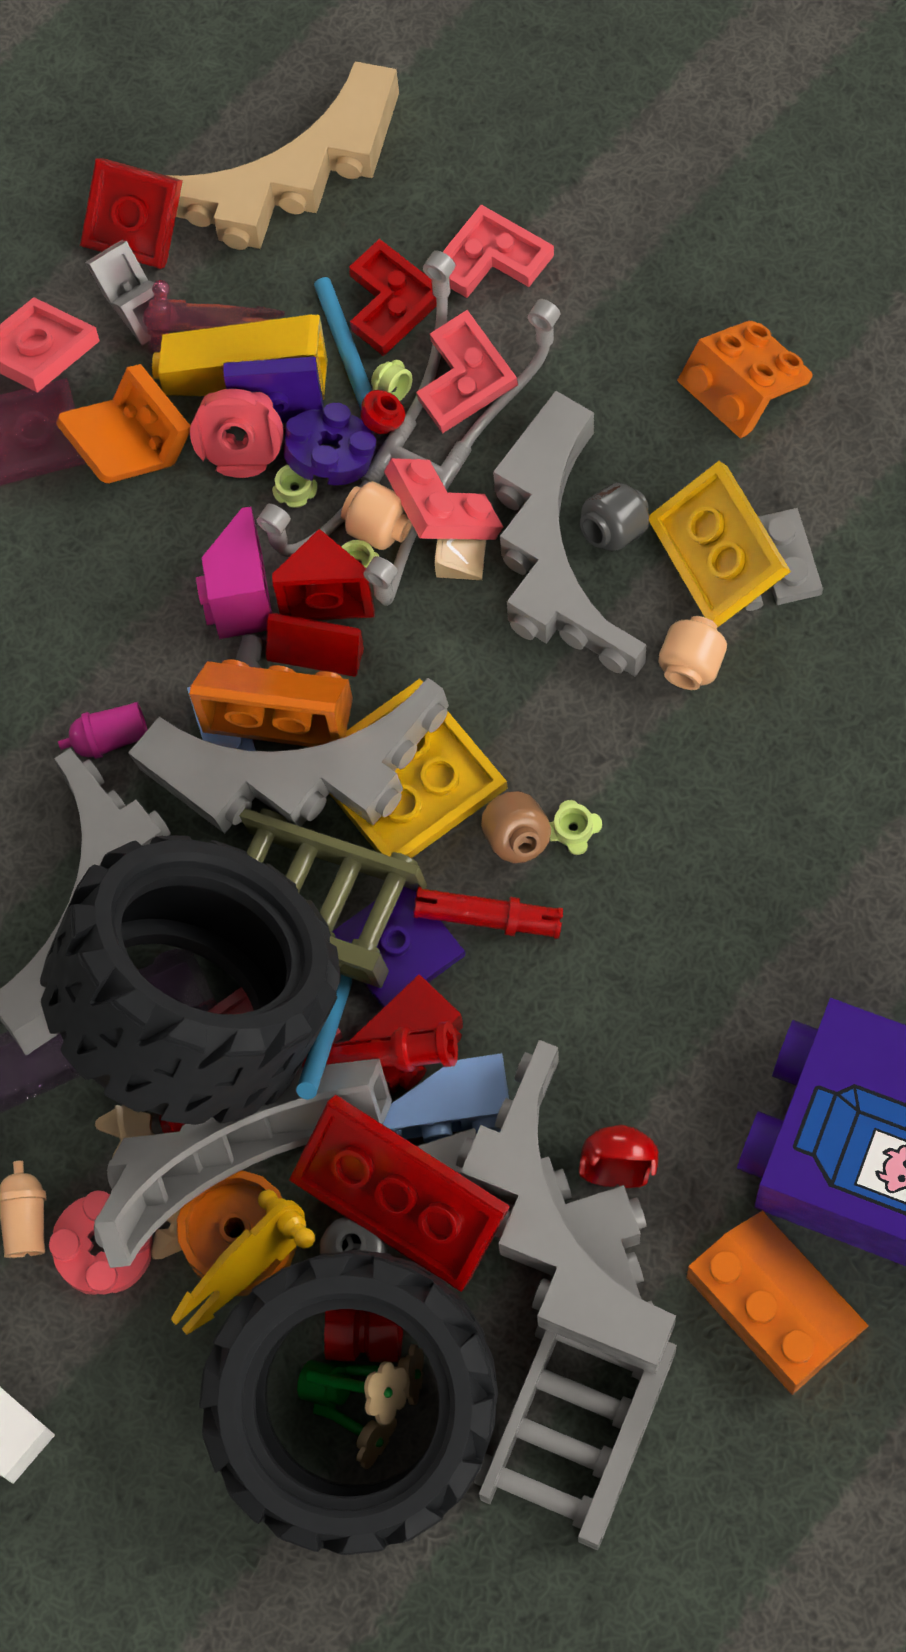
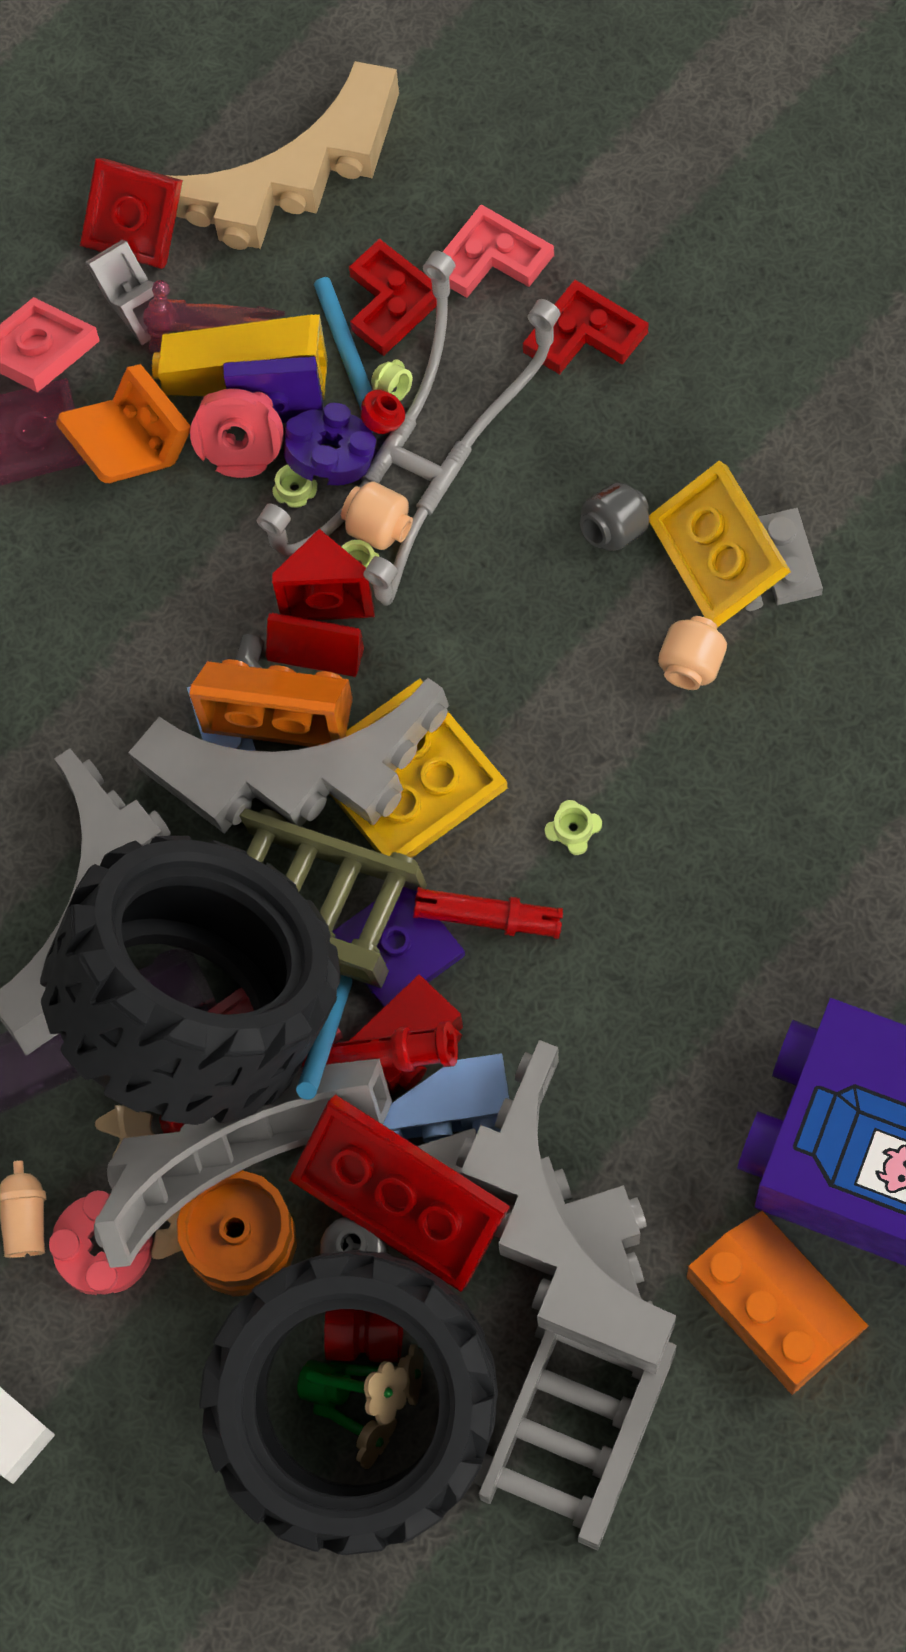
dark pink piece [58,702,148,759] -> none
yellow piece [171,1189,315,1335] -> none
dark pink slope [196,506,272,639] -> none
coral plate [384,458,503,540] -> none
coral plate [416,310,518,434] -> none
tan slope [435,539,486,580] -> none
medium nougat head [481,791,551,863] -> none
light grey arch [493,391,646,677] -> none
red hair [579,1124,659,1188] -> none
orange bracket [677,321,813,438] -> none
none -> red plate [523,280,649,375]

